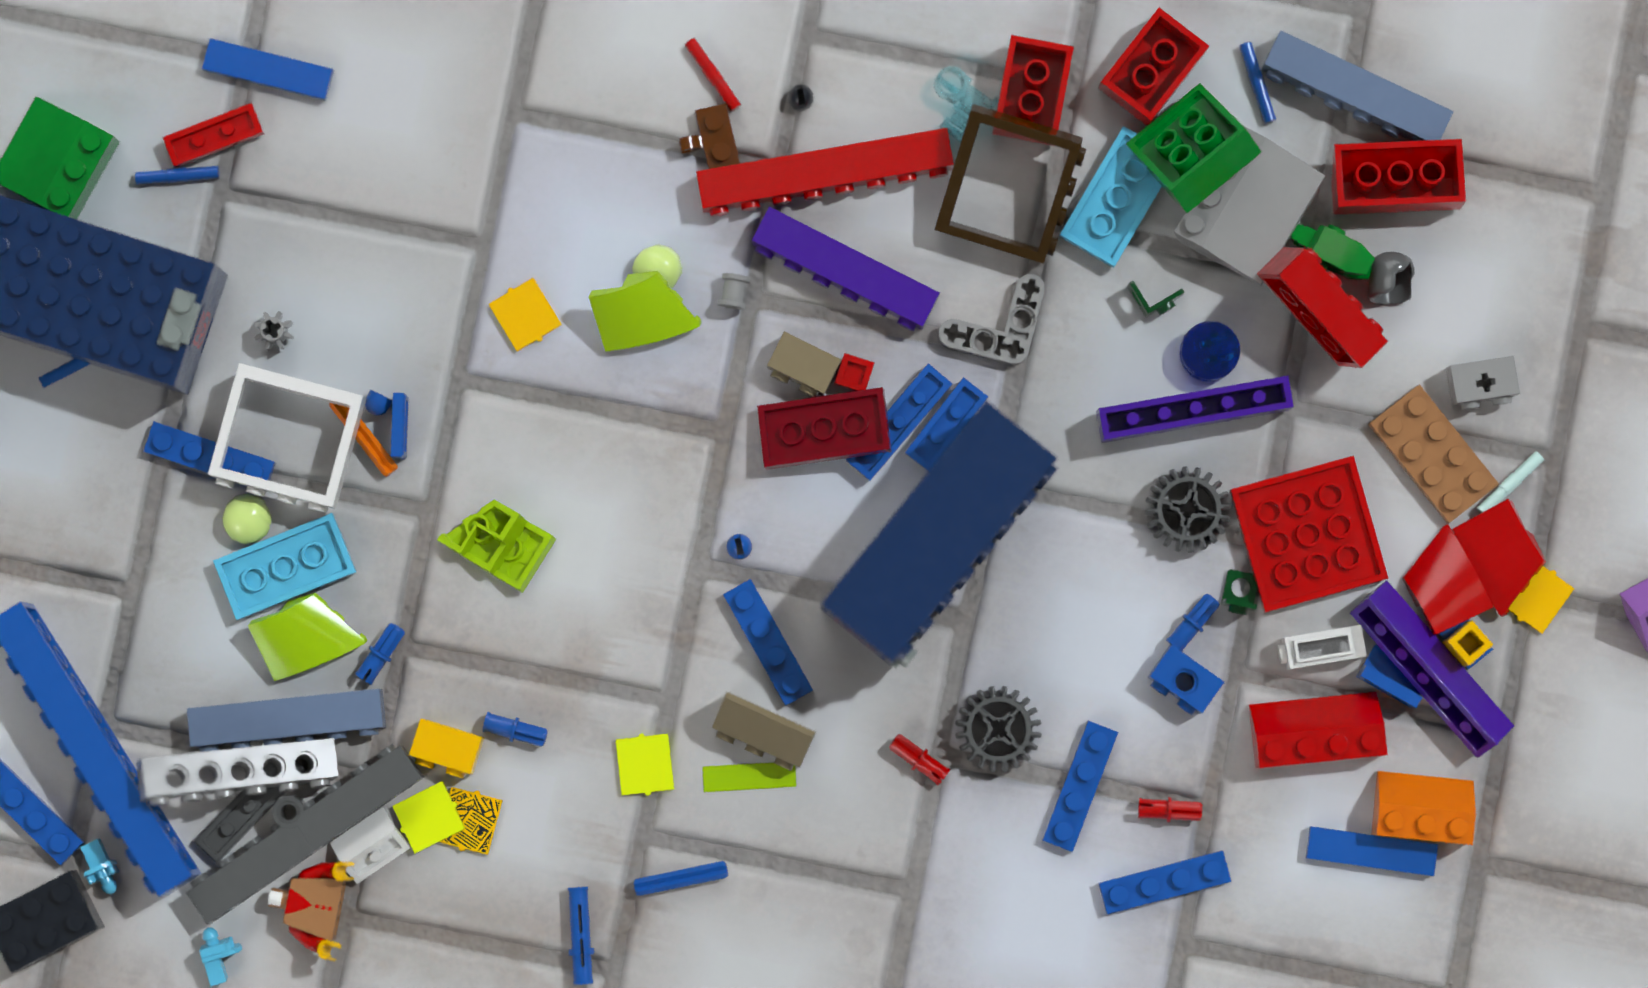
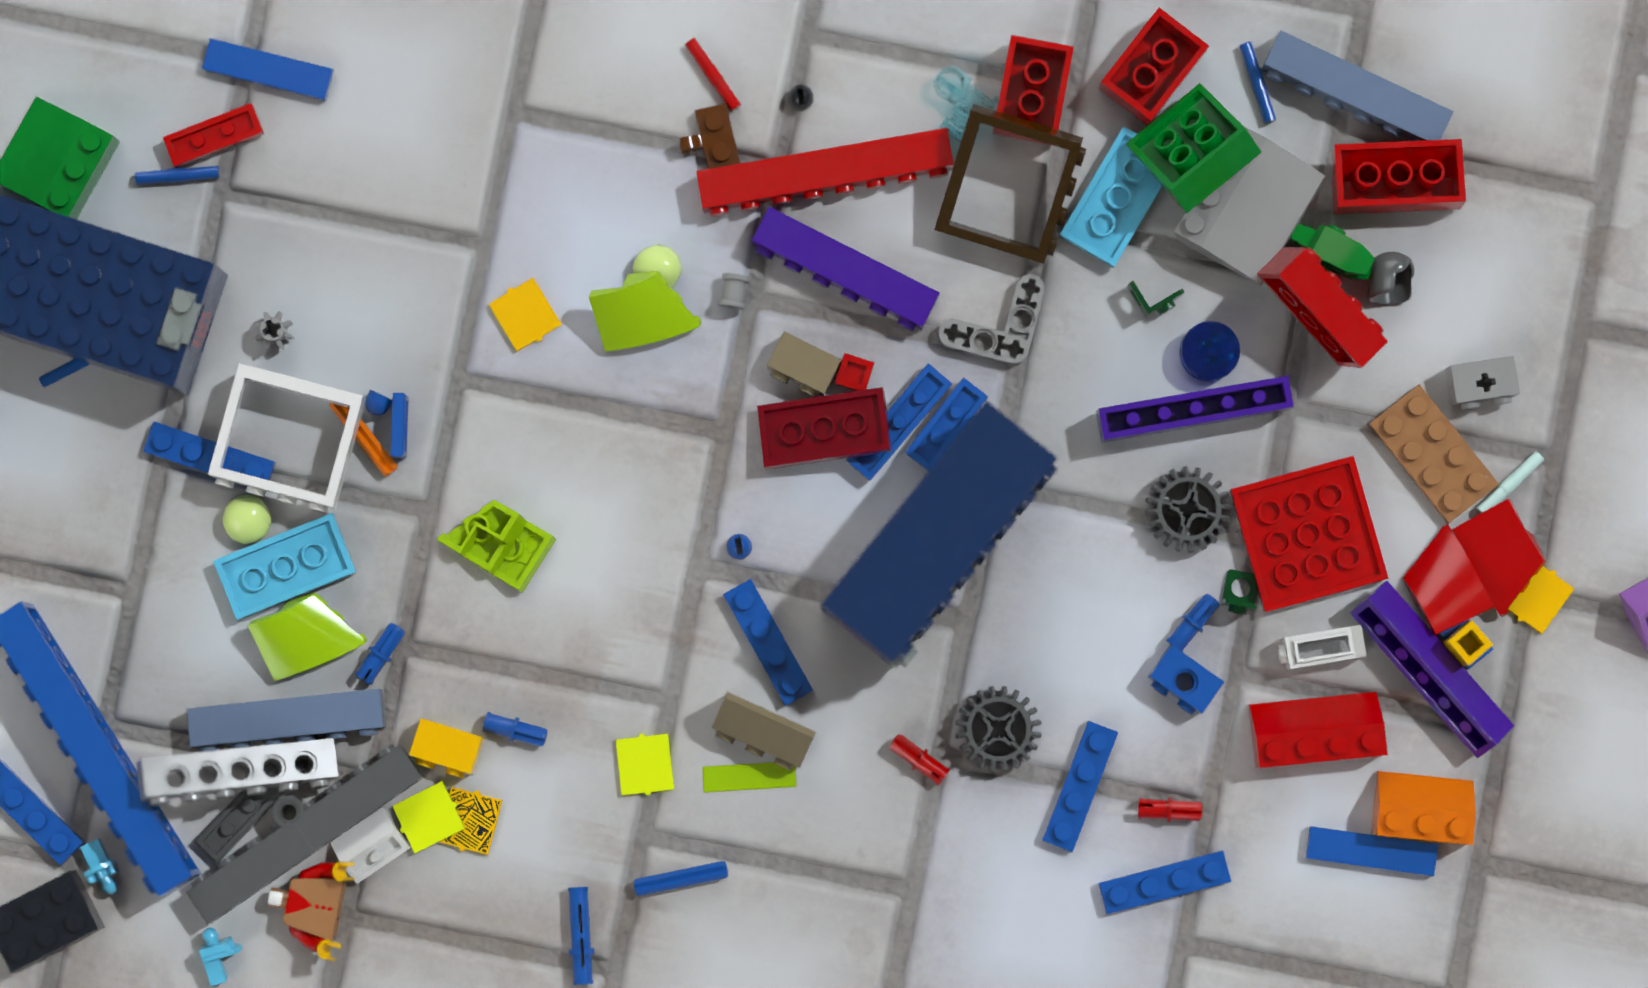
blue panel [1356,645,1423,709] -> none

